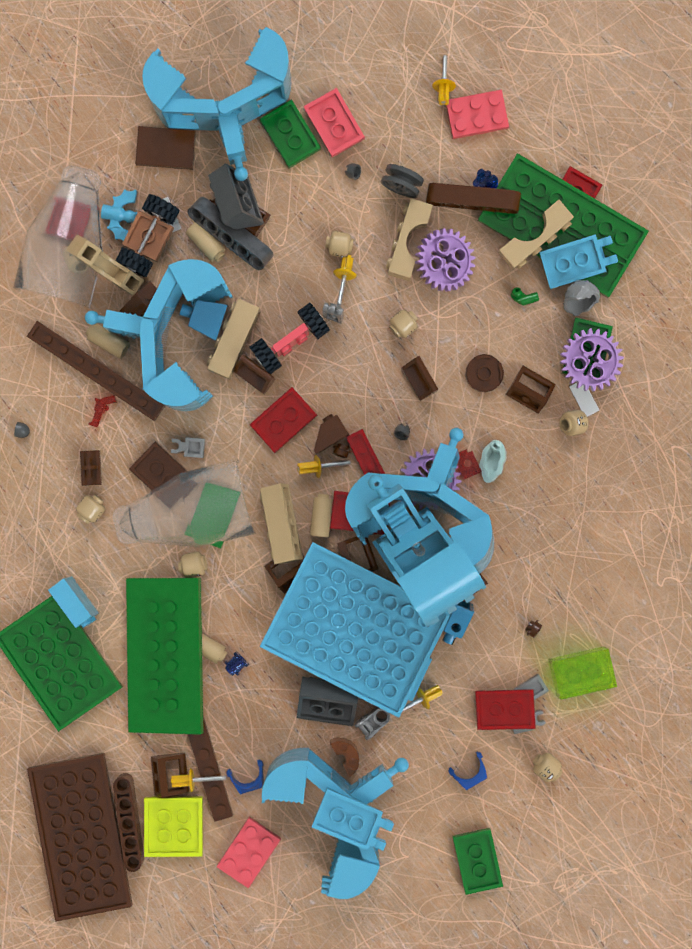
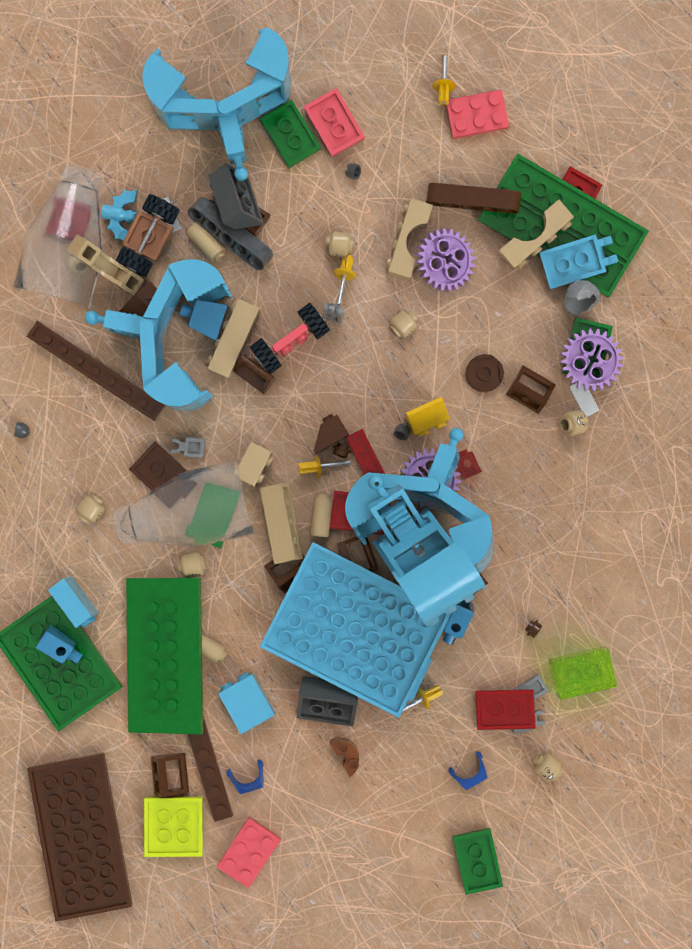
reddish brown hips [80,450,102,486] -> none
tan brick [86,323,130,359] -> none
clear red piece [88,395,117,428] -> none
reddish brown beam [113,773,144,872] -> none
reddish brown tile [135,126,196,170] -> none
yellow piece [171,768,226,793] -> none
clear blue brick [225,651,250,676] -> none
red tile [249,387,318,453] -> none
medium azure piece [261,748,409,899] -> none
medium azure tile [311,788,394,851] -> none
light grey piece [354,706,390,740] -> none
dark grey wheel [381,164,424,198] -> none
reddish brown tile [402,356,439,401] -> none
clear blue brick [473,168,498,188] -> none
light aqua arm [479,440,507,483] -> none
green arm [511,287,539,306] -> none
none -> dark azure torso [36,624,82,664]
none -> medium azure brick [218,672,276,734]
none -> tan brick [234,442,274,487]
none -> yellow slope [404,396,450,438]

